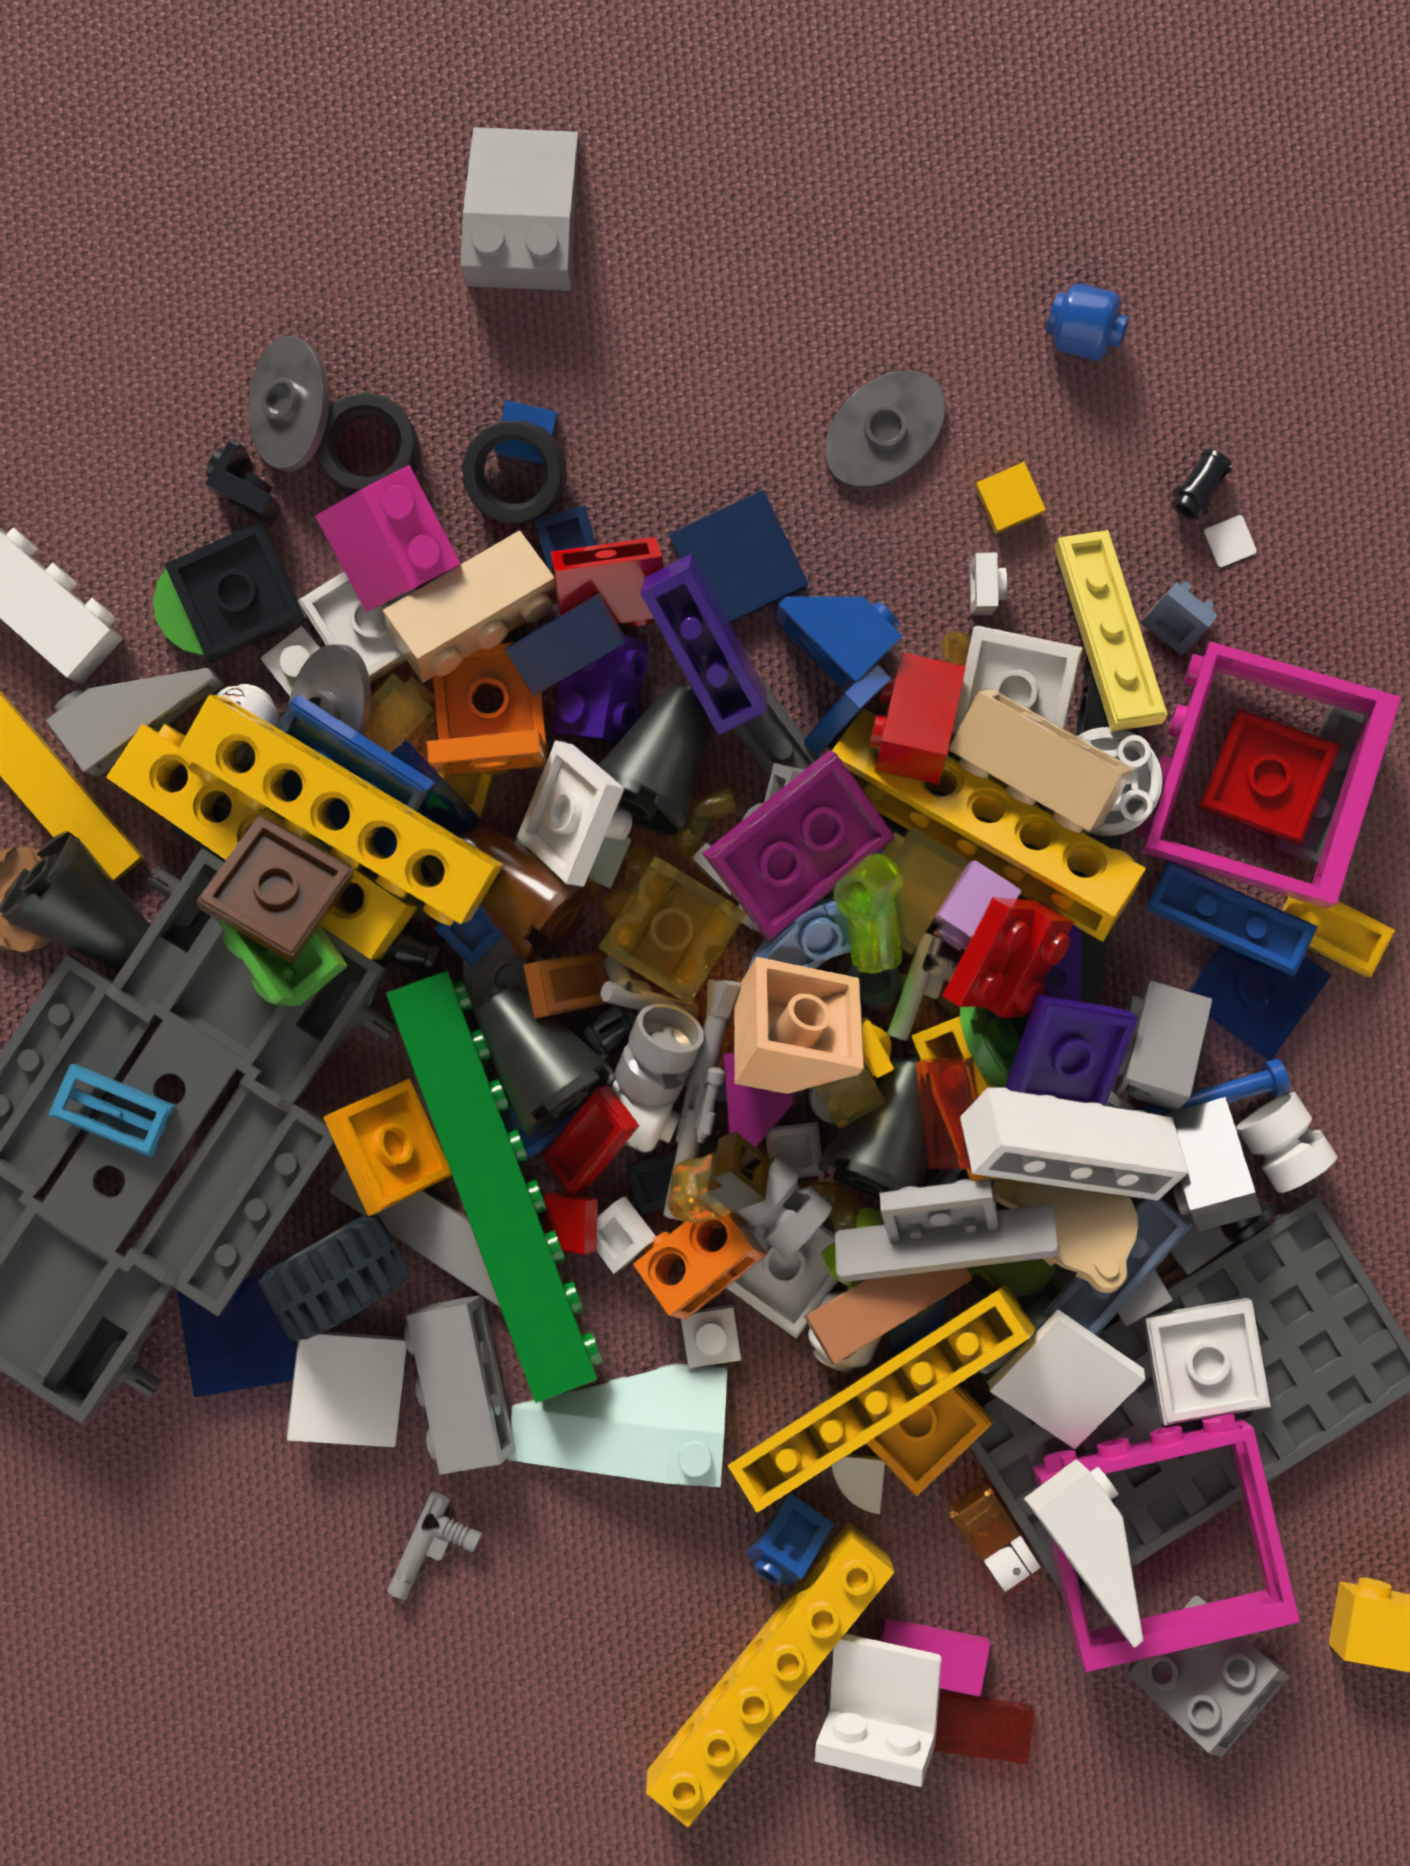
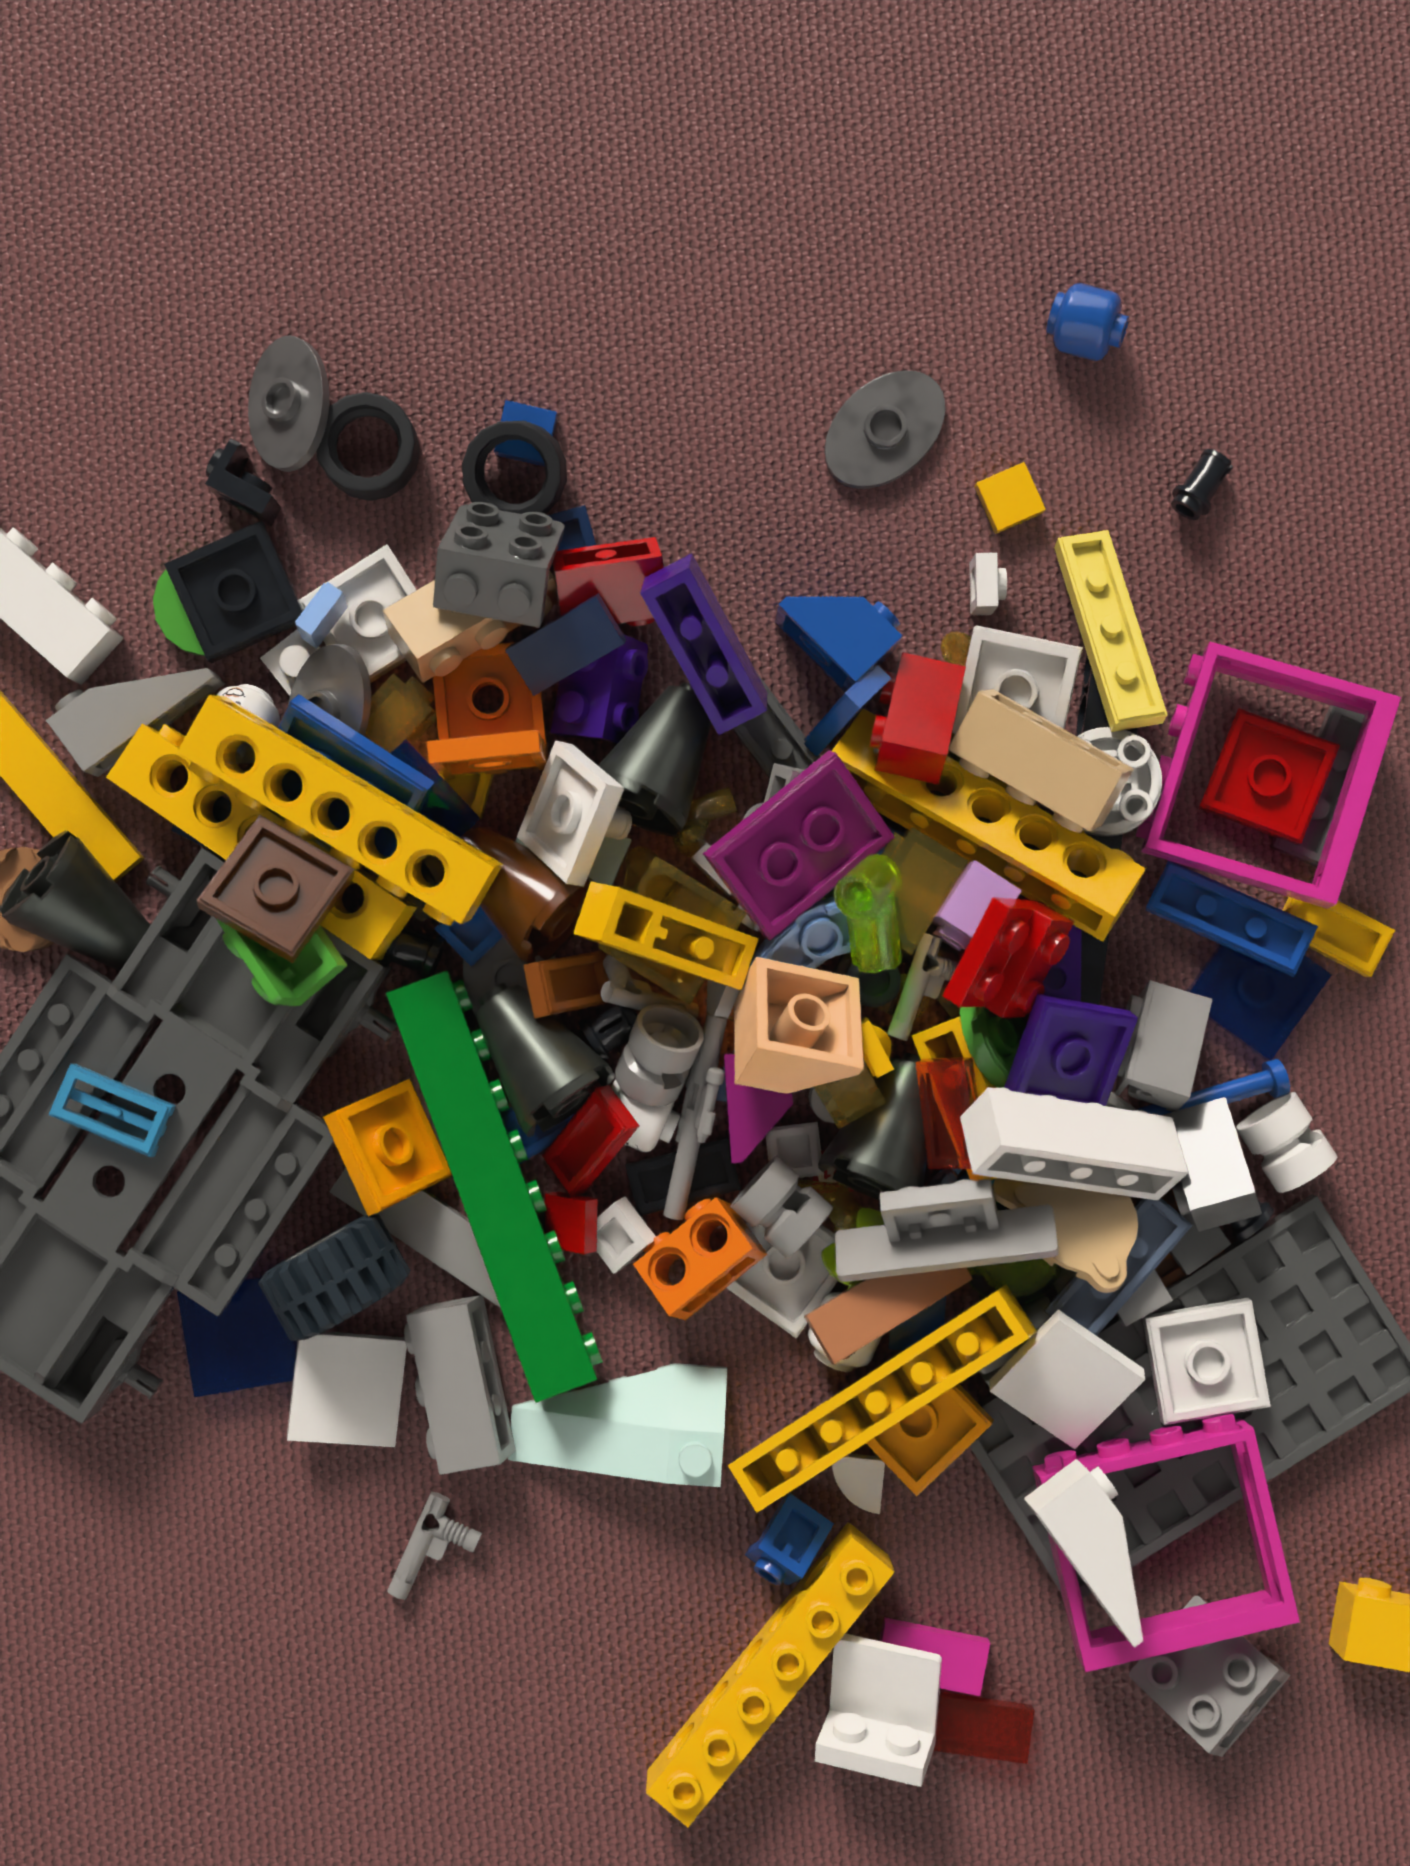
dark pink slope [315,465,461,612] -> none
light grey slope [460,127,578,291] -> none
leg [667,1131,770,1223] -> none
dark blue tile [668,489,809,624] -> none
white plate [681,1304,741,1368] -> none
clear orange leg [947,1481,1042,1594] -> none
sand blue tile [1141,582,1218,656] -> none
white sticker [1204,515,1257,567] -> none
none -> light blue tile [295,582,348,649]
none -> dark grey bracket [433,502,565,628]
none -> yellow slope [573,882,759,990]

